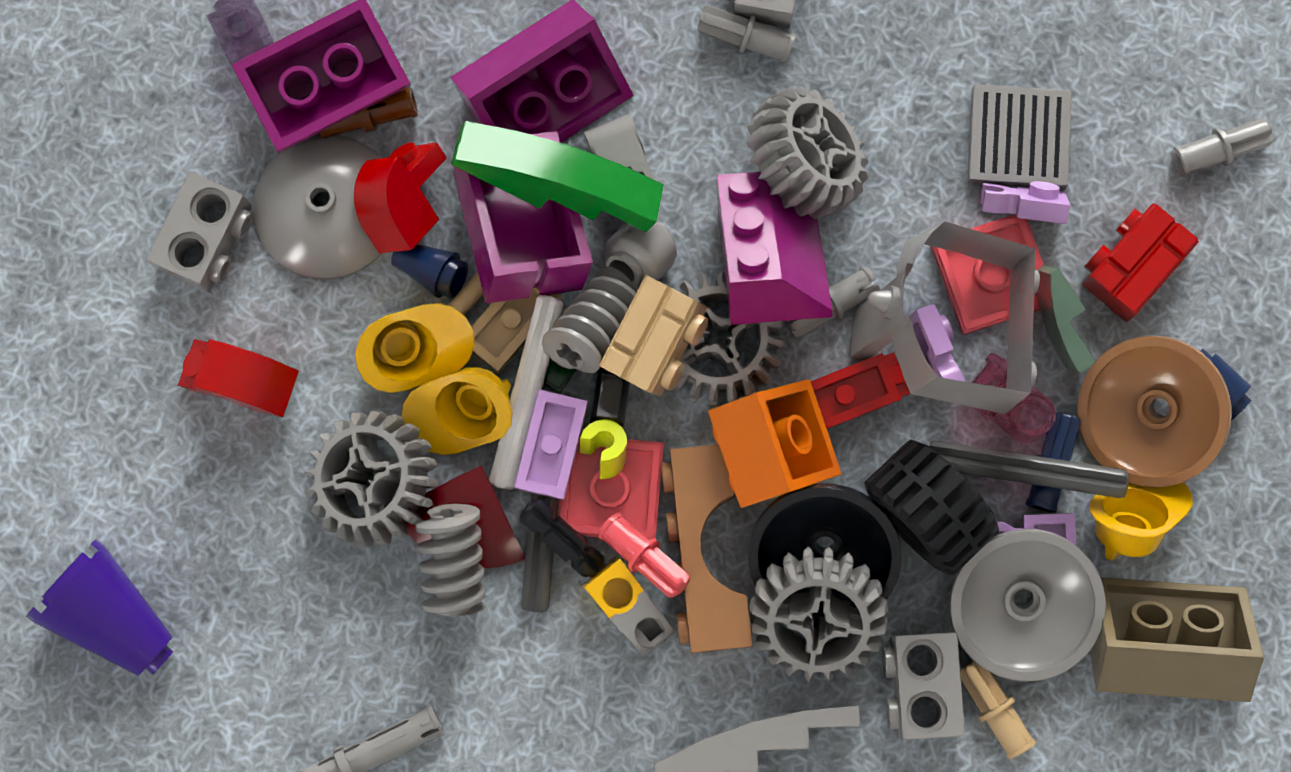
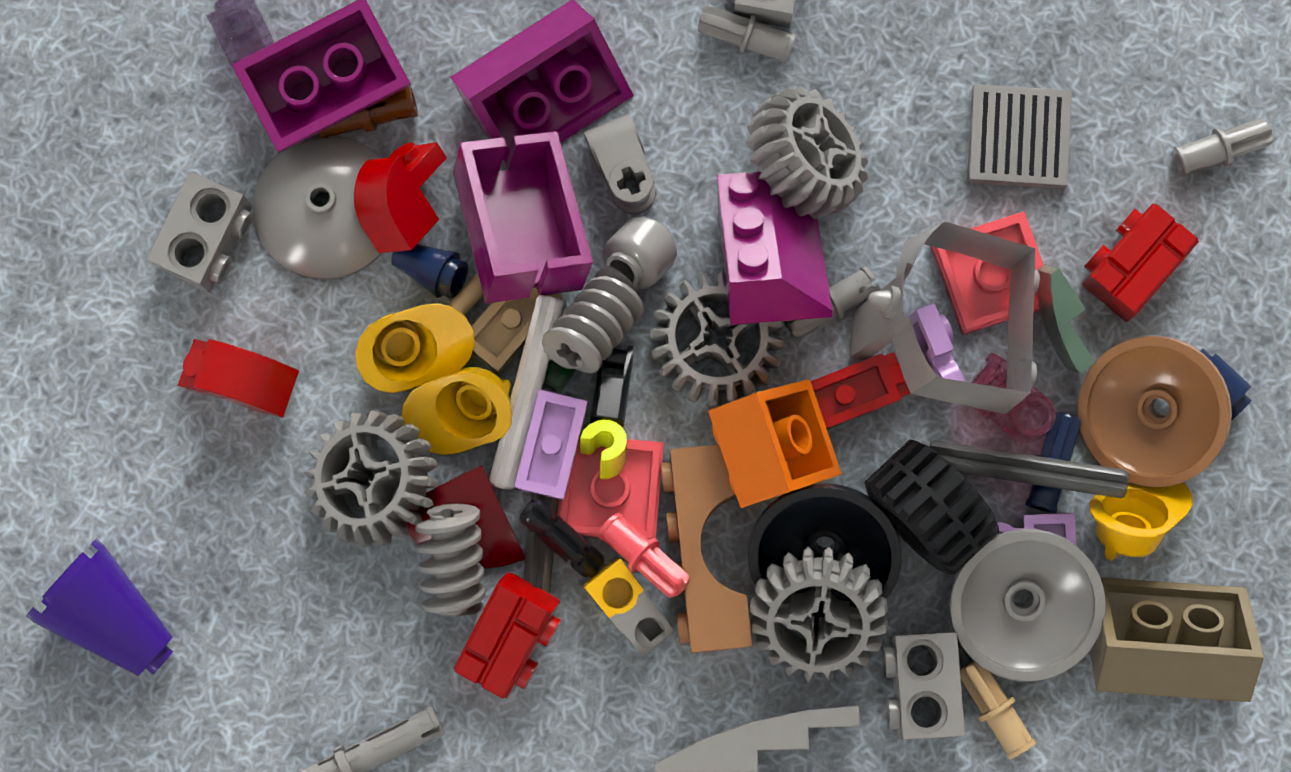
green slope [451,121,664,232] -> none
tan brick [599,275,708,397] -> none
lavender plate [979,181,1071,224] -> none
none -> red brick [453,572,561,699]

